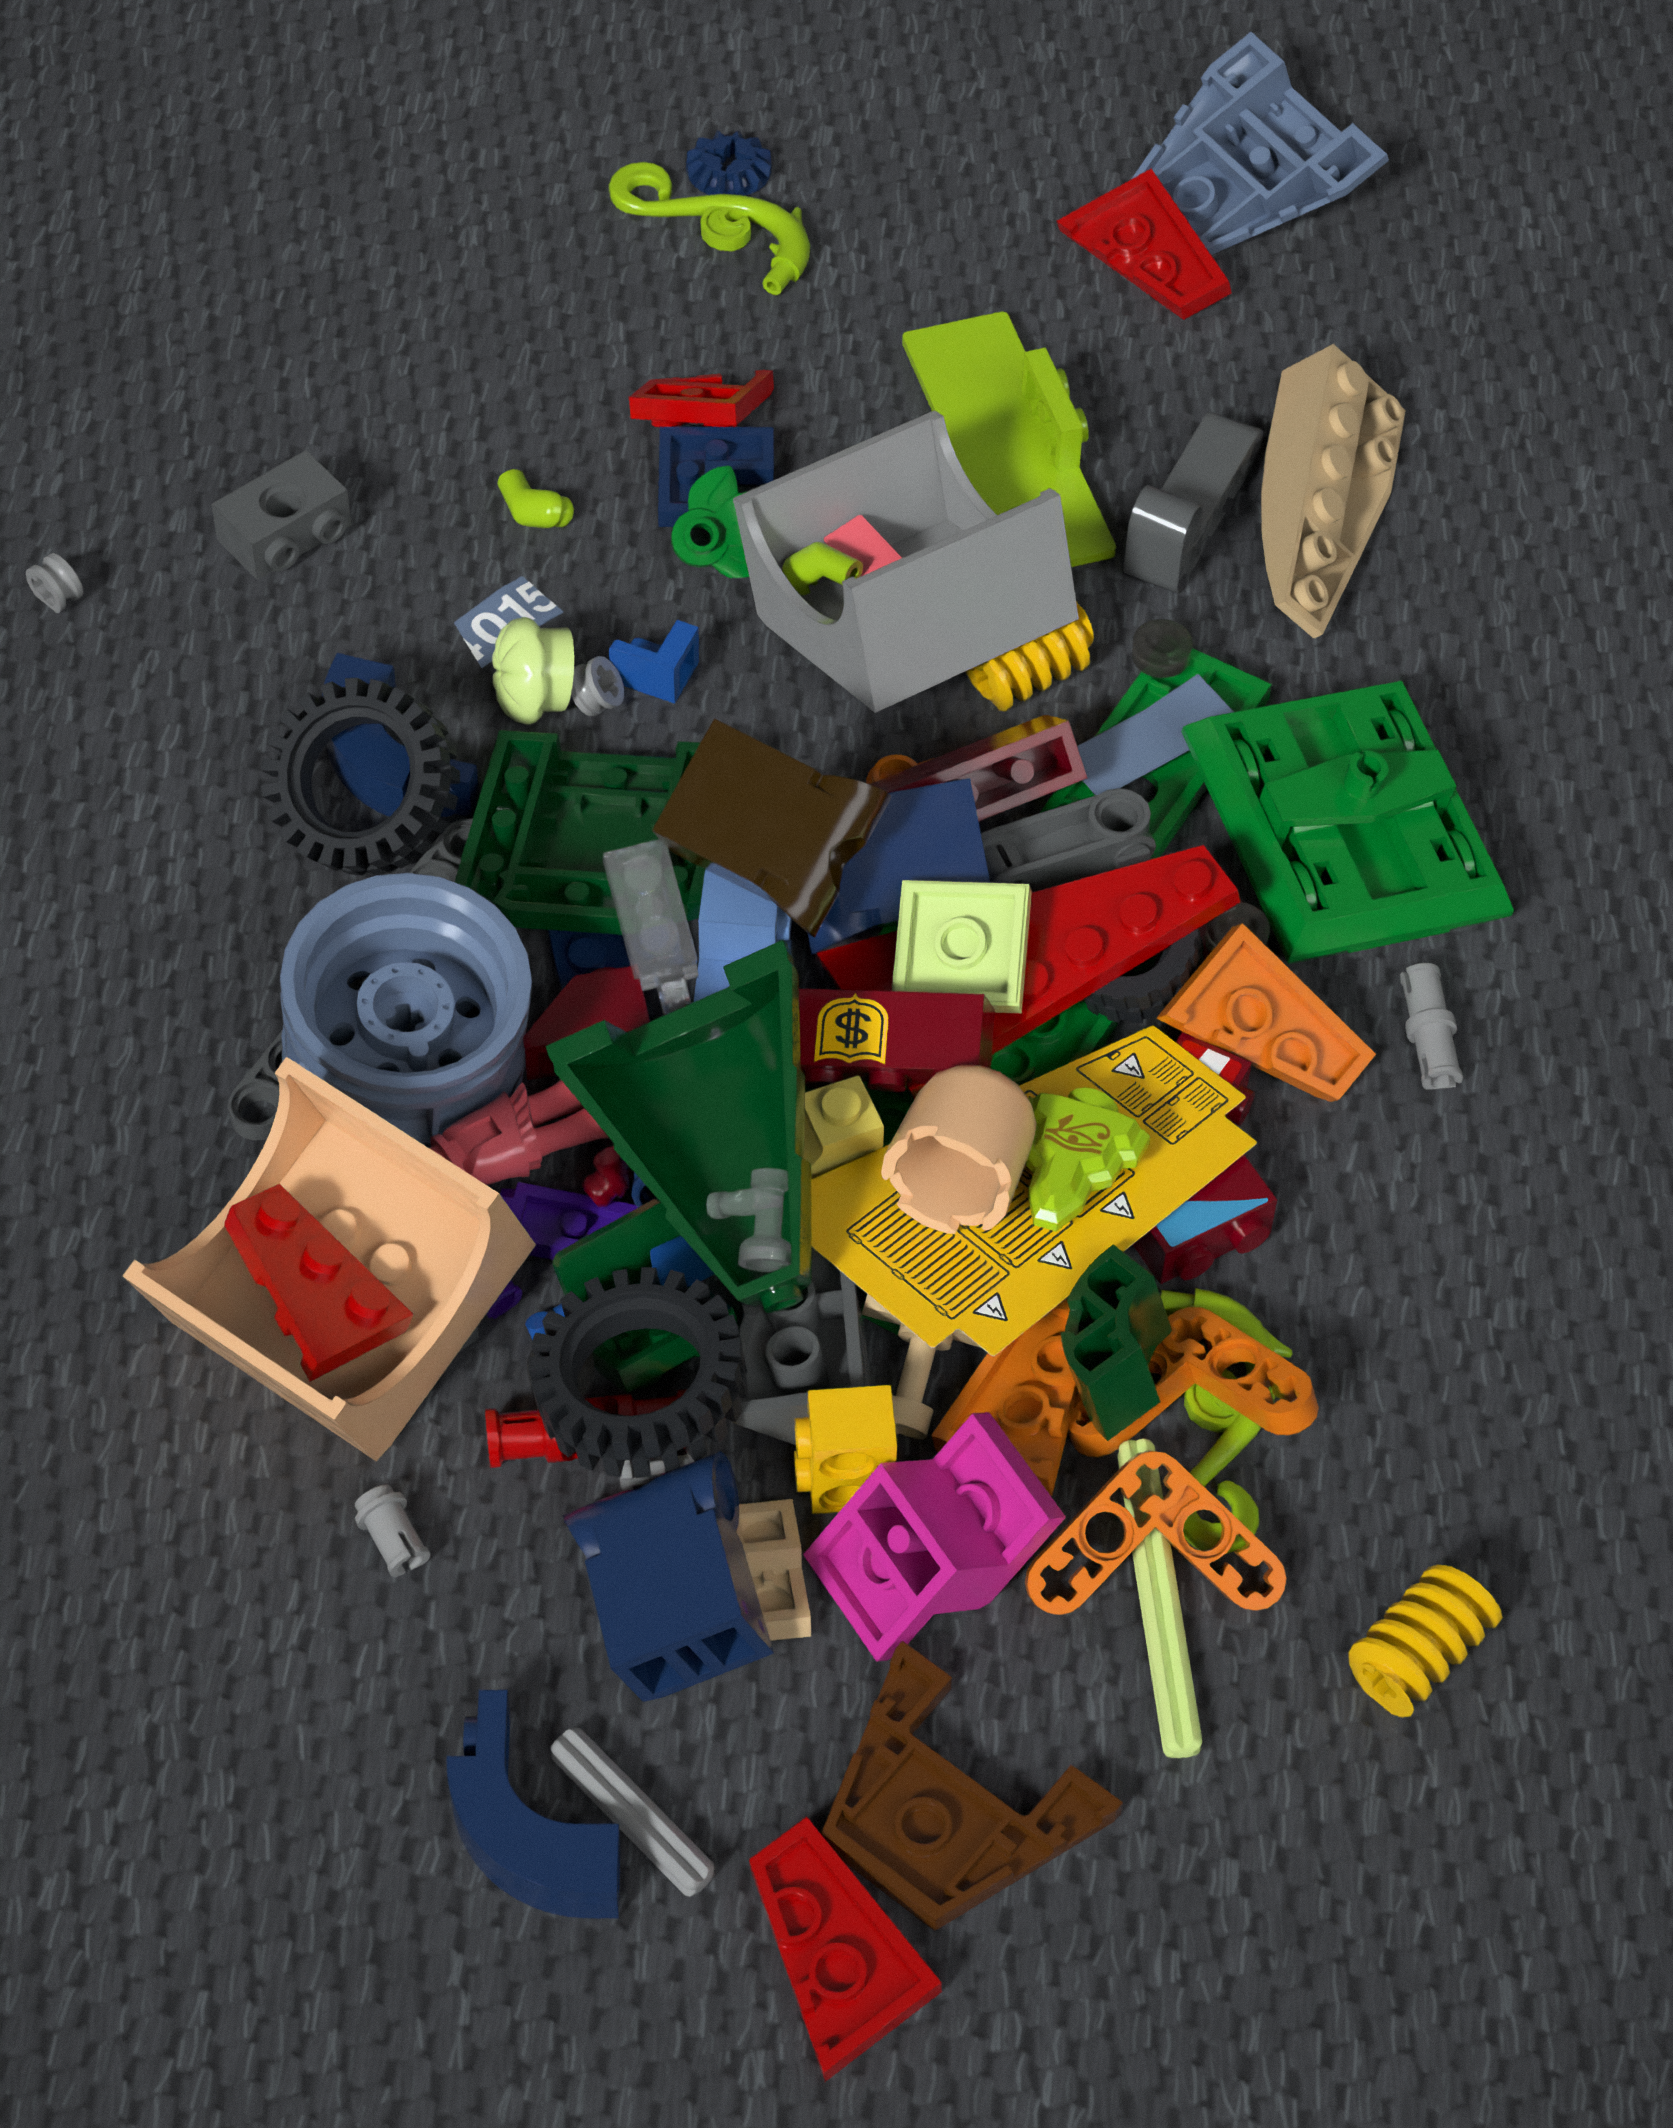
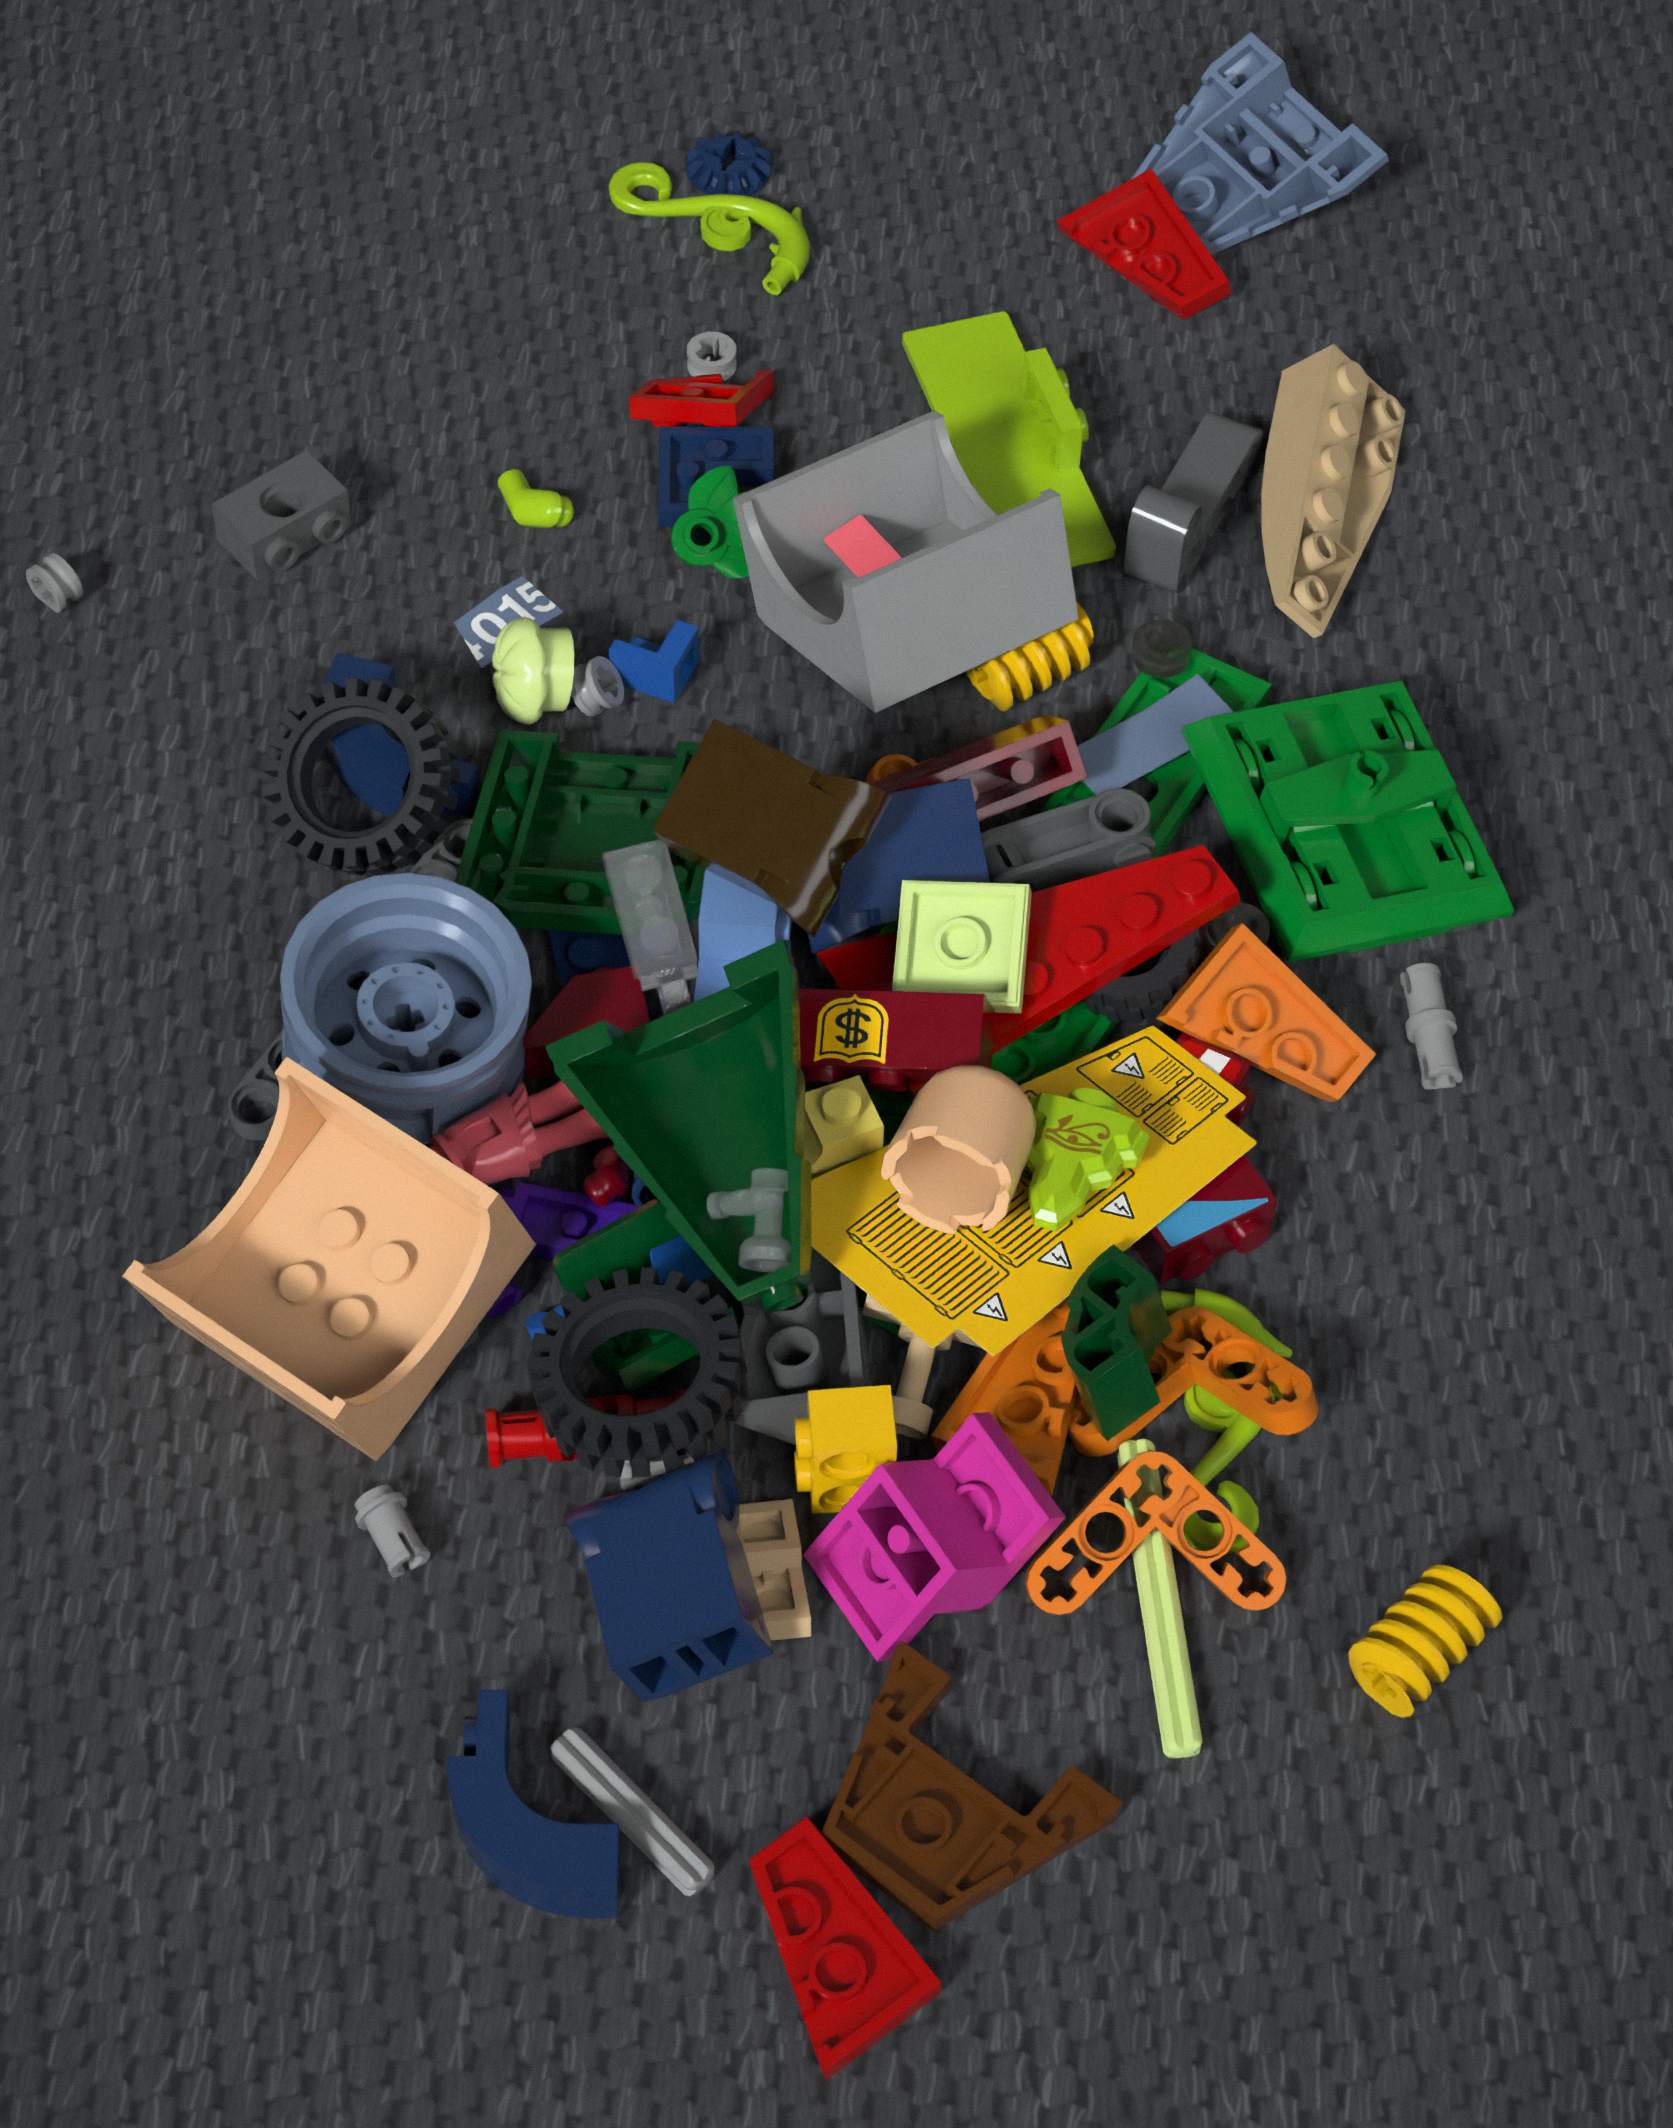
red wing [224,1183,414,1382] -> none
lime arm [781,542,863,596] -> none
none -> light grey bush [687,331,737,382]

